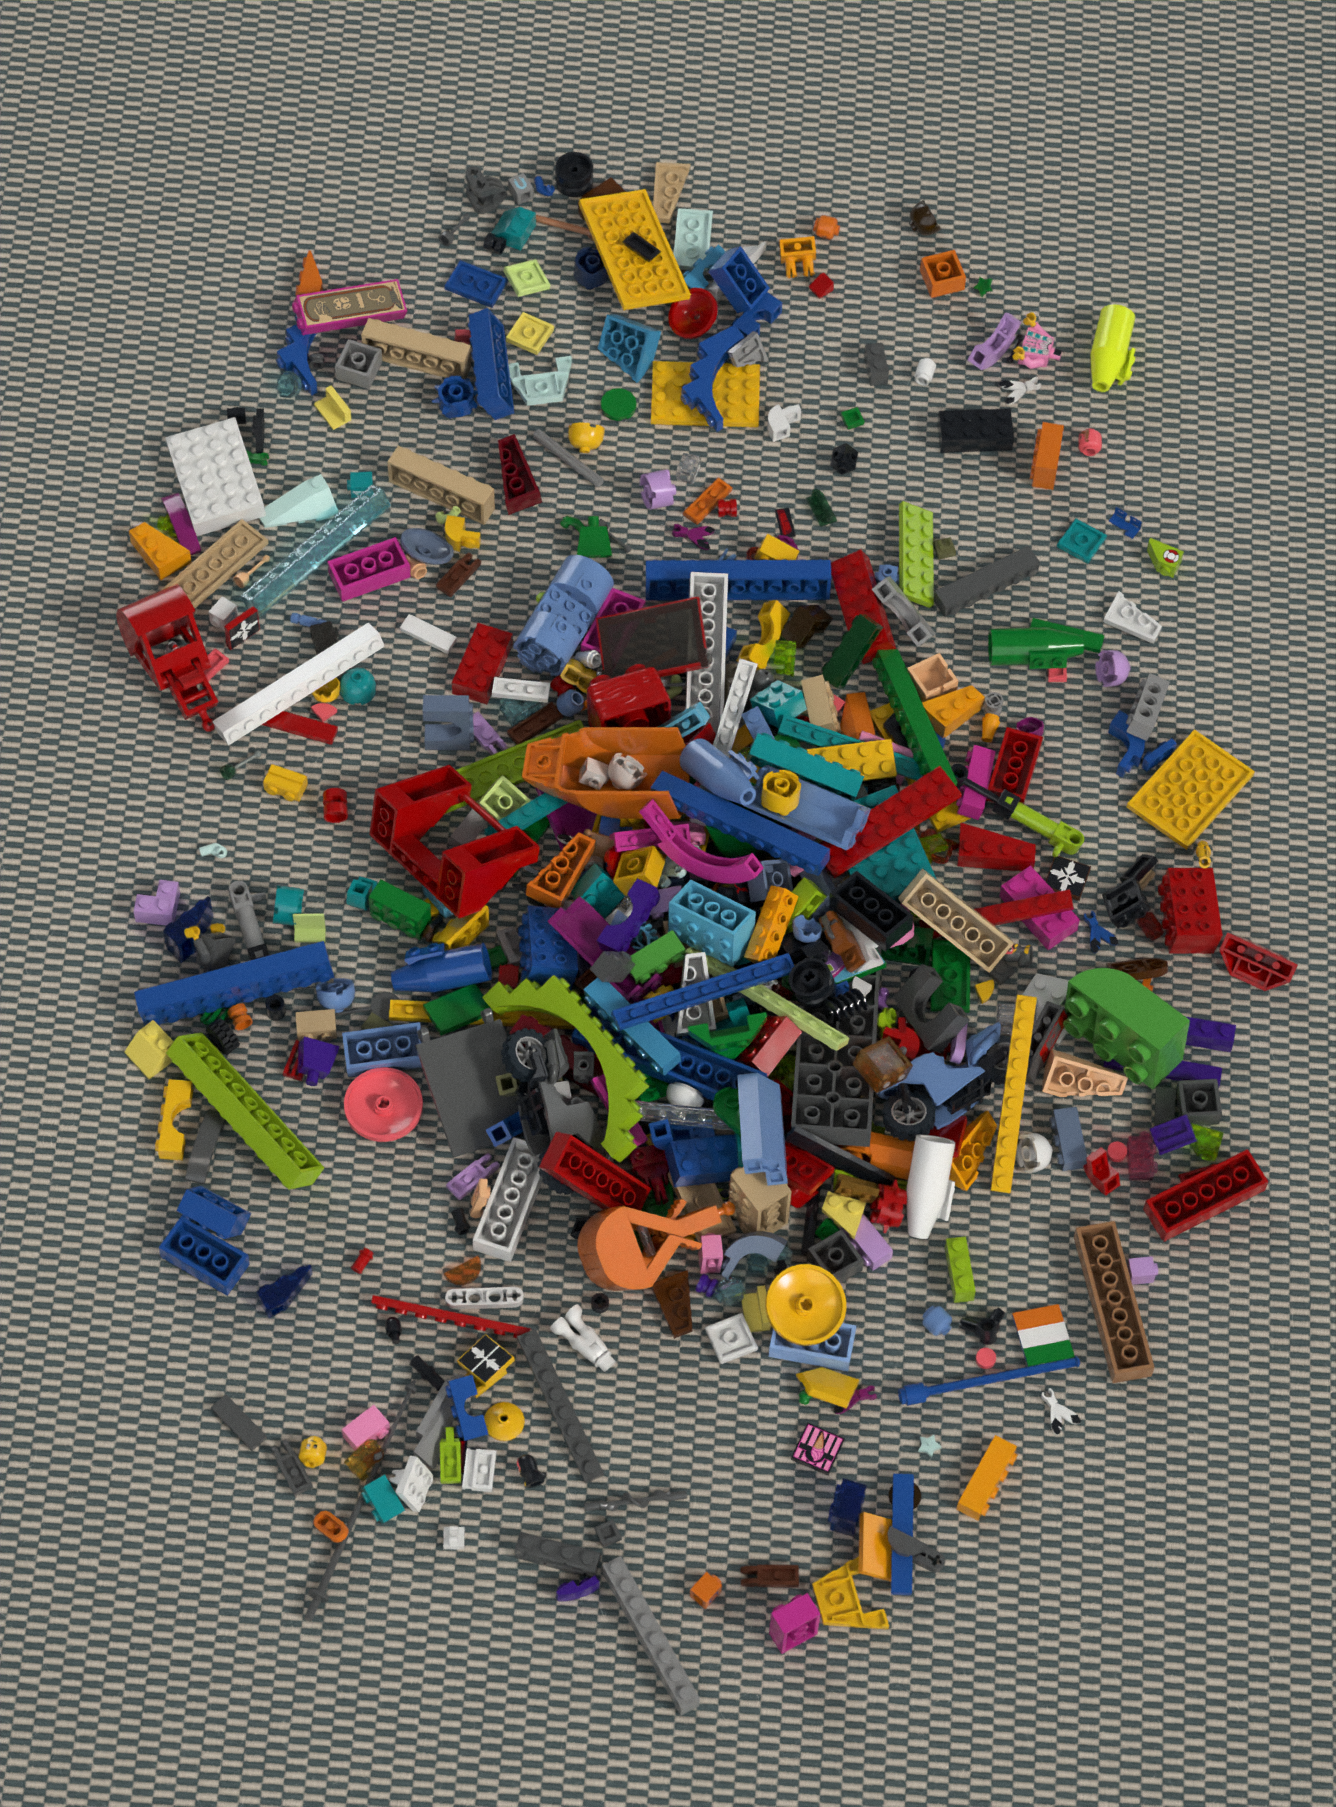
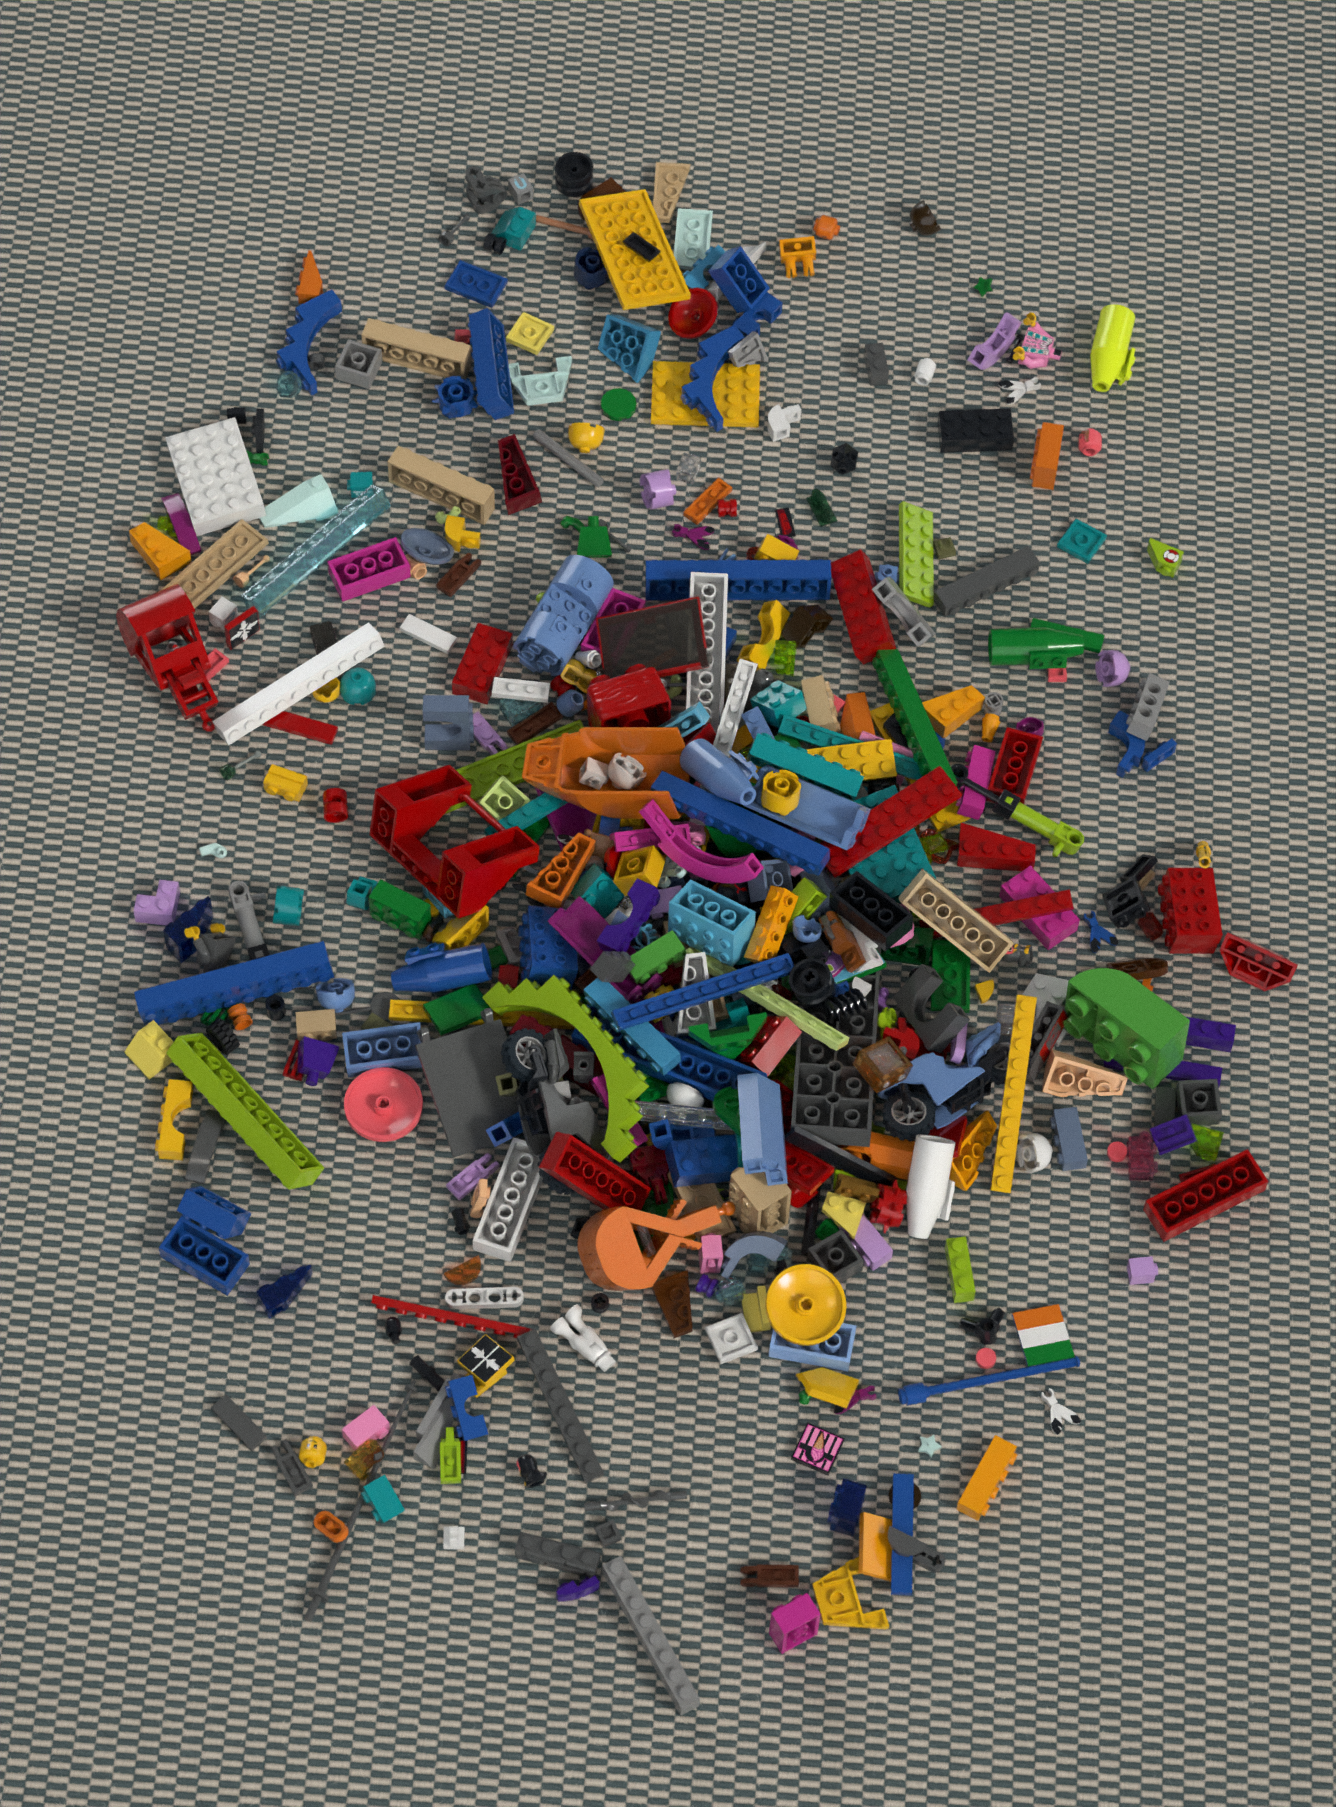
medium blue axle [290,613,327,630] -> none
brick [292,279,407,335] -> none
yellowish green piece [293,914,326,943] -> none
coral tile [311,703,337,722] -> none
light yellow panel [314,385,351,430] -> none
red pin [351,1247,374,1274] -> none
white plate [389,1456,434,1512] -> none
light grey hinge [448,809,488,847] -> none
white plate [462,1448,497,1492] -> none
yellow dish [484,1402,525,1441] -> none
yellowish green tile [503,259,551,297] -> none
blue arm [534,176,555,197] -> none
orange brick [690,1572,722,1610] -> none
red slope [809,272,834,299] -> none
dark green brick [821,614,883,689] -> none
green plate [841,407,865,430] -> none
light nougat piece [907,653,958,702] -> none
orange brick [920,250,966,298] -> none
medium blue head [922,1306,952,1336] -> none
dark grey plate [987,959,1015,986] -> none
black tile [1045,856,1091,901] -> none
medium nougat brick [1074,1221,1154,1384] -> none
red brick [1083,1147,1120,1196] -> none
white wing [1103,591,1162,644] -> none
blue piece [1108,507,1142,539] -> none
yellow plate [1126,729,1255,850] -> none

